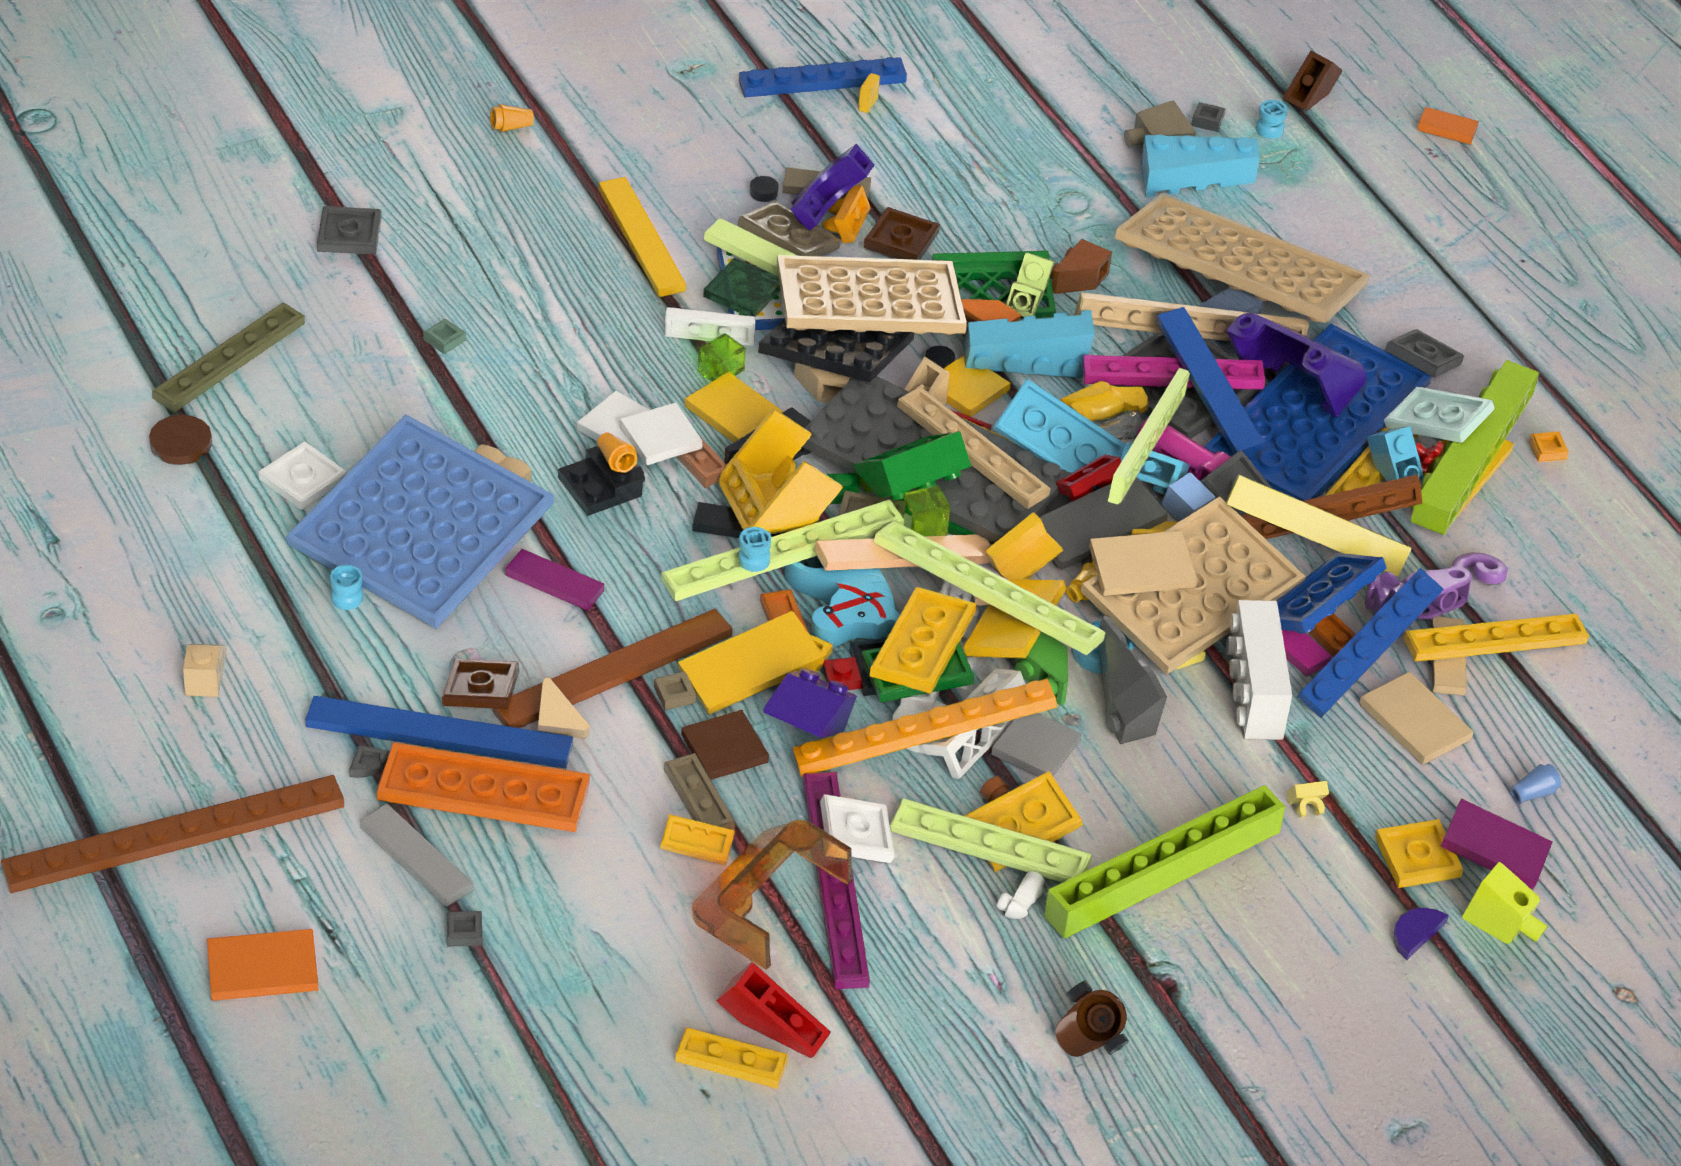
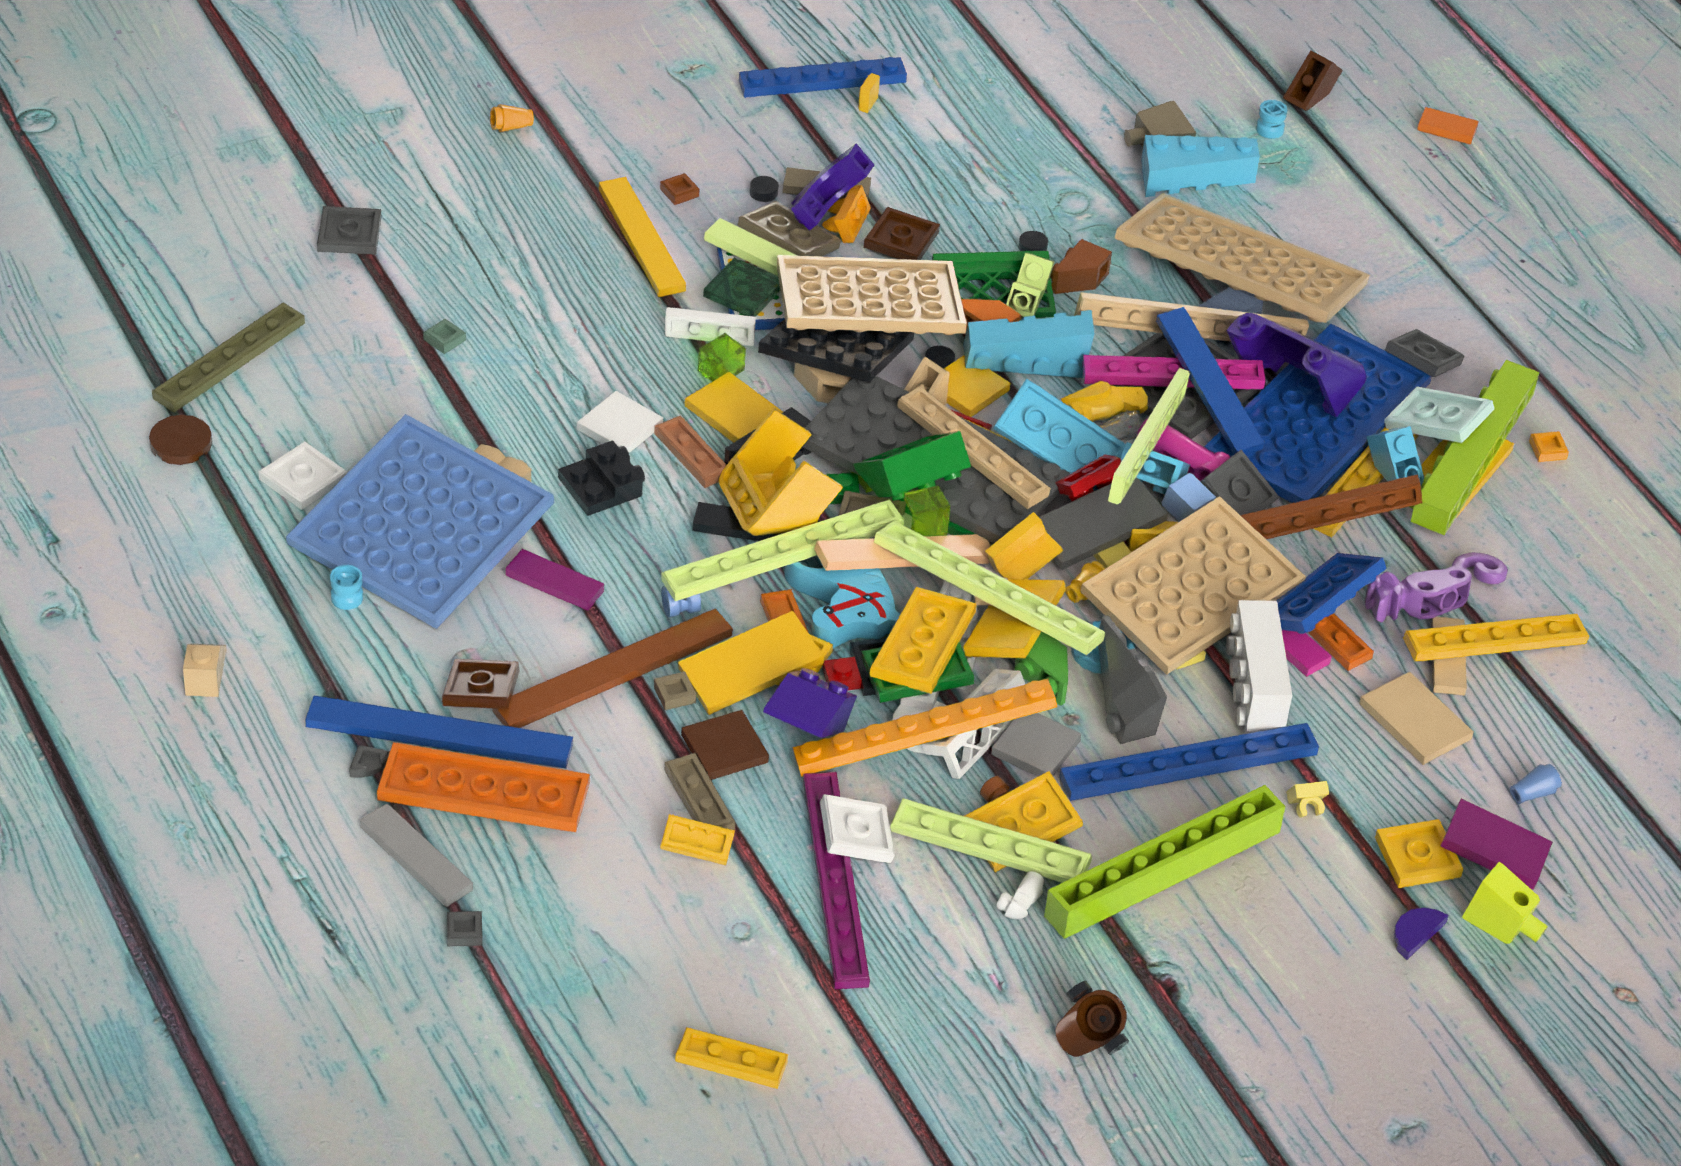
dark orange plate [1,775,344,894] -> none
orange tile [207,929,319,1001] -> none
tan slope [538,676,590,739] -> none
light orange cone [597,432,637,473] -> none
white tile [620,402,702,465] -> none
clear orange windscreen [692,820,852,970] -> none
red slope [716,962,831,1058] -> none
medium azure wheel [739,527,771,572] -> none
tan tile [1089,531,1197,596] -> none
dark grey tile [1191,102,1226,132] -> none
light yellow tile [1226,474,1412,577] -> none
blue plate [1297,568,1444,718] -> none
red plant [1415,441,1443,474] -> none
none -> dark orange tile [660,173,700,205]
none -> medium blue wheel [661,586,701,617]
none -> black tile [1019,231,1048,251]
none -> blue plate [1059,723,1319,801]

